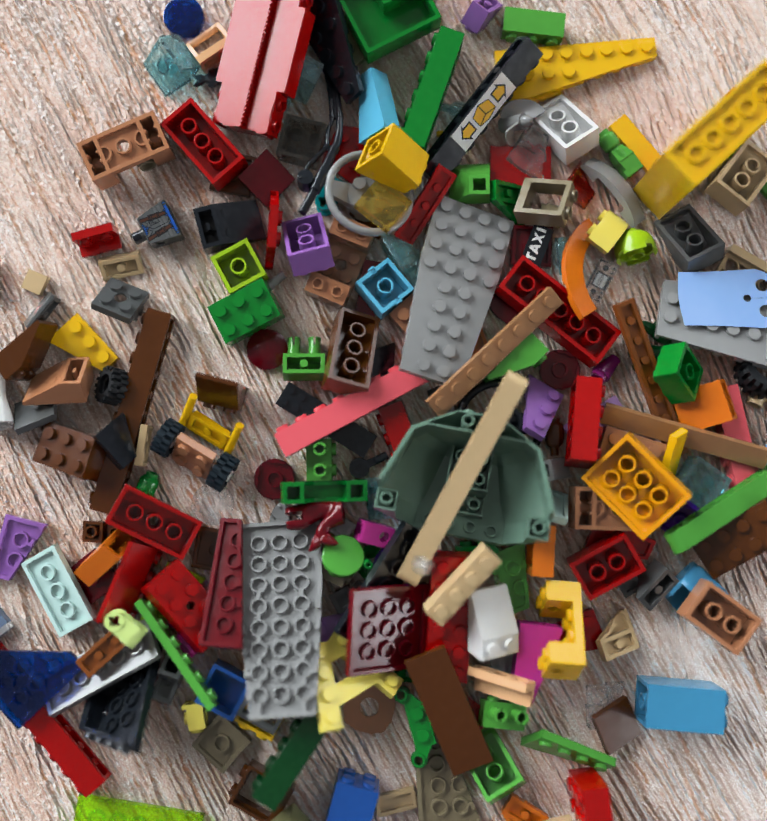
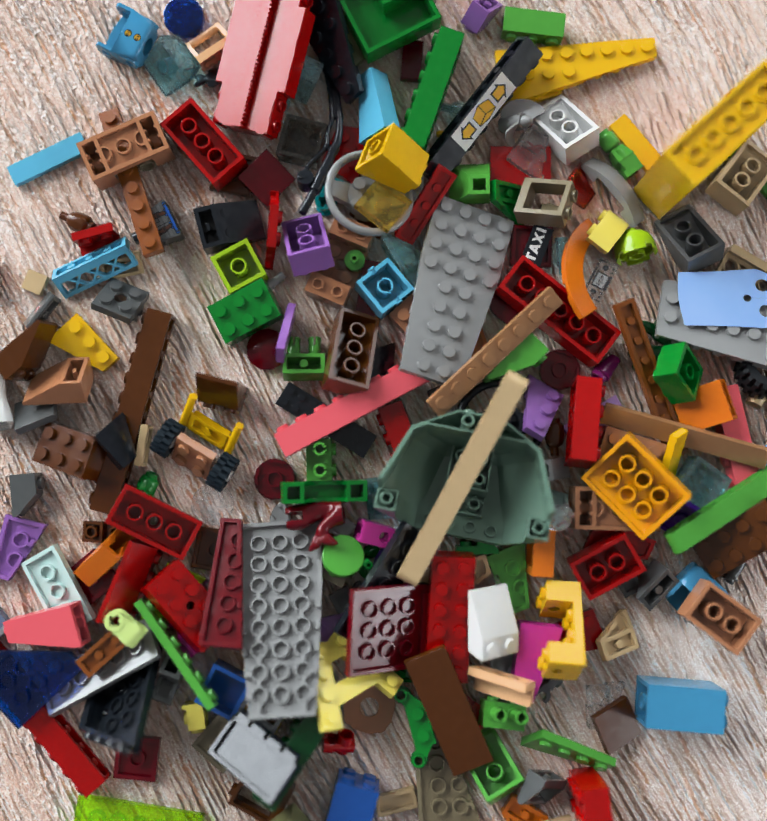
black tyre [94,366,129,406] -> none
black plate [349,451,389,478] -> none
clear plate [411,556,435,576] -> none
tan brick [423,541,502,627] -> none
none -> coral slope [2,600,92,648]
none -> medium azure tile [7,132,85,187]
none -> dark grey slope [9,473,45,517]
none -> medium azure fence [51,236,138,299]
none -> reddish brown plant [59,212,97,232]
none -> dark azure piece [95,3,159,69]
none -> dark orange plate [99,107,165,259]
none -> dark red tile [113,735,162,782]
none -> hinge [208,710,301,806]
none -> medium lavender tile [276,303,296,363]
none -> red plate [321,728,355,755]
none -> bright green tile [344,250,365,272]
none -> dark red tile [400,41,424,83]
none -> dark grey tile [517,769,567,805]
none -> dark grey plate [536,678,564,704]
none -> clear rock [550,502,576,531]
none -> dark grey pin [722,562,747,585]

